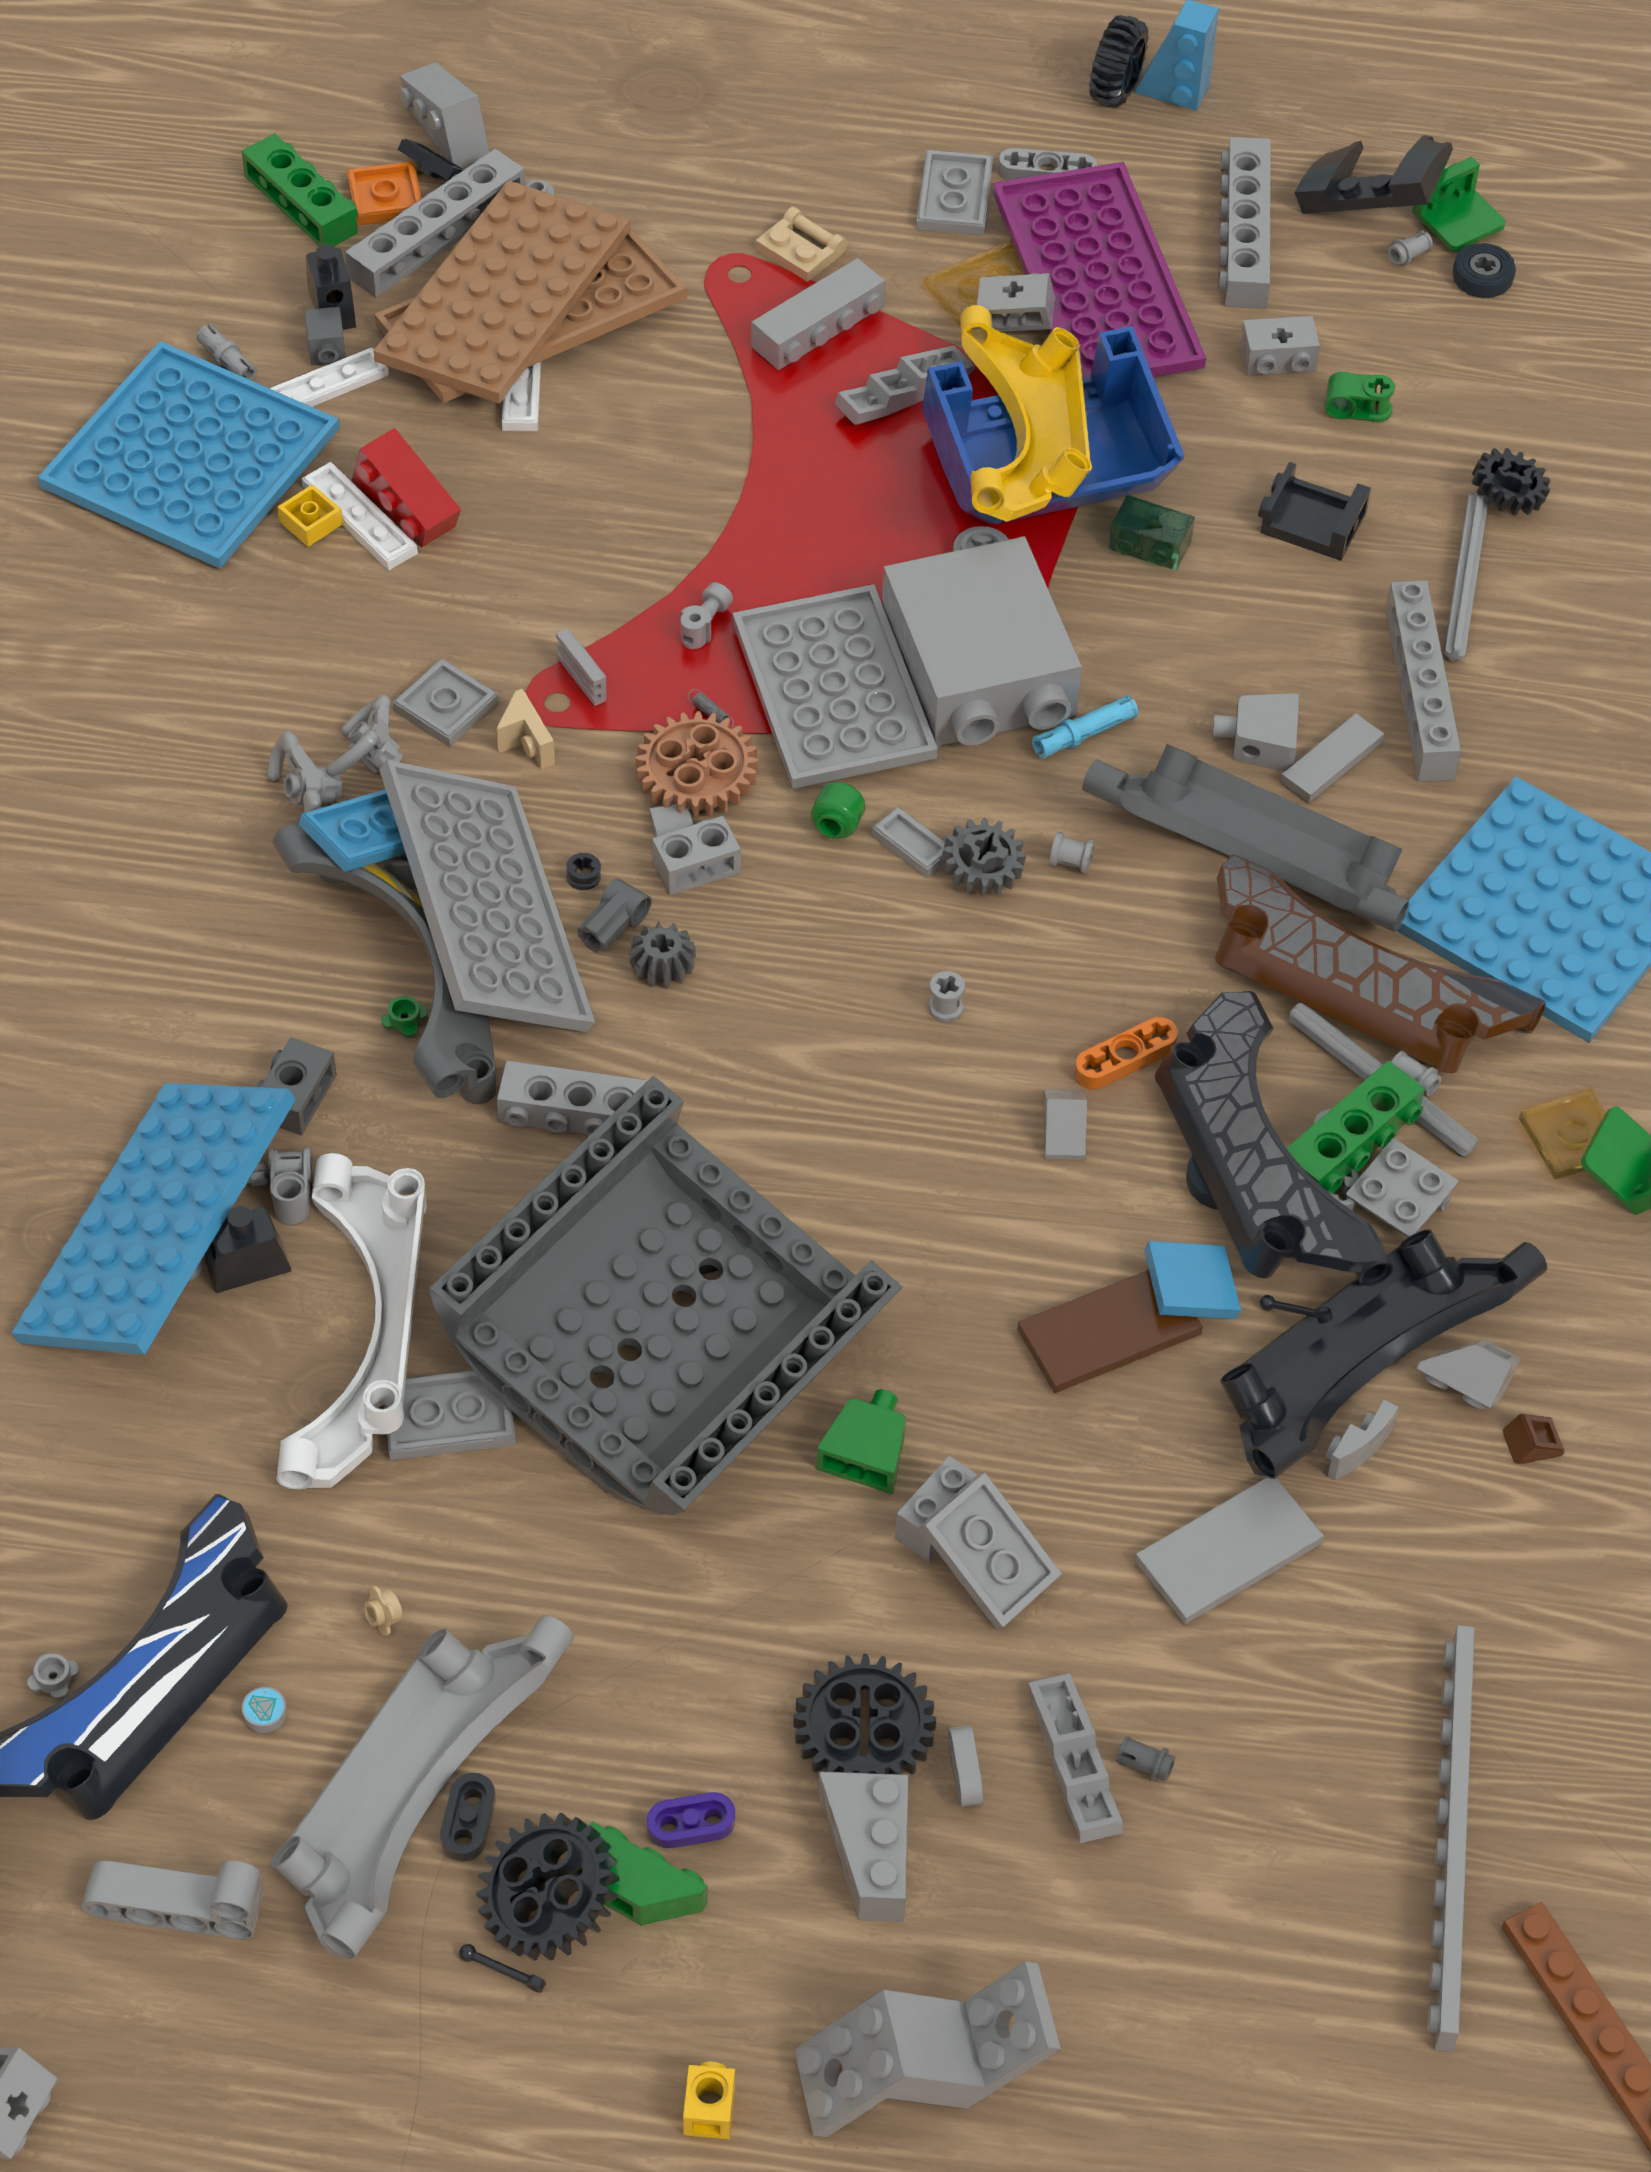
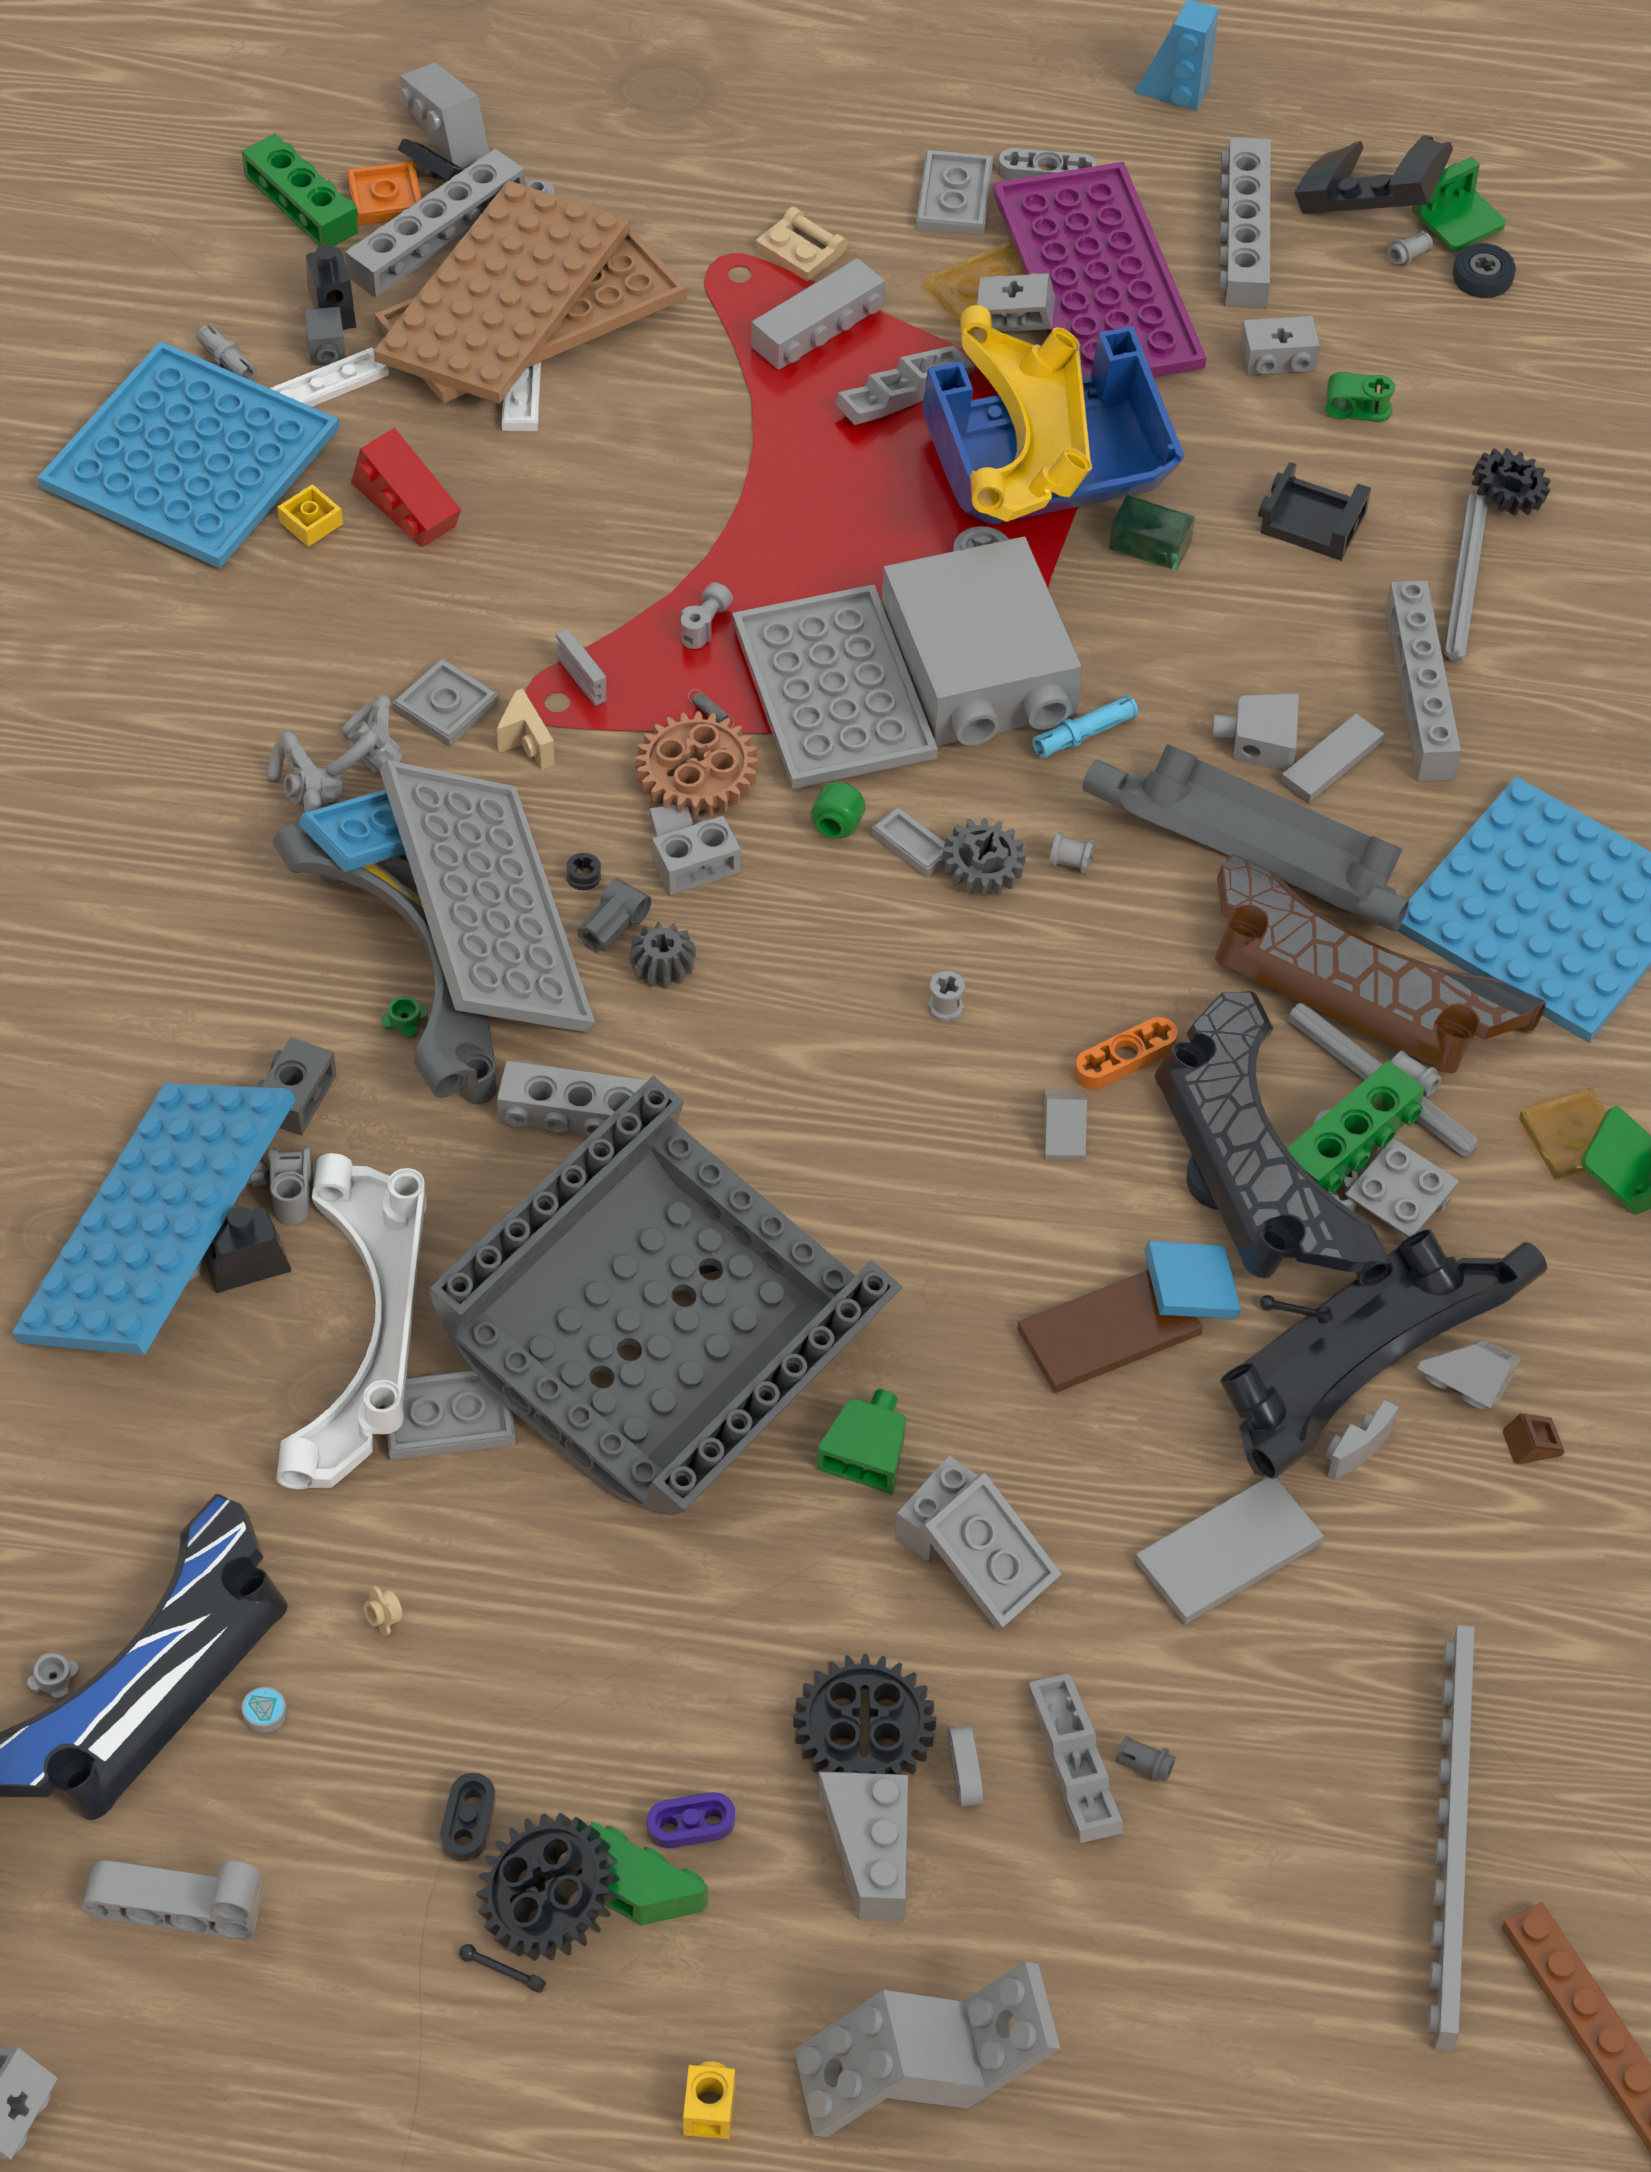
light grey panel [271,1615,574,1959] -> none
white tile [302,462,418,571] -> none
black gear [1089,15,1149,108] -> none

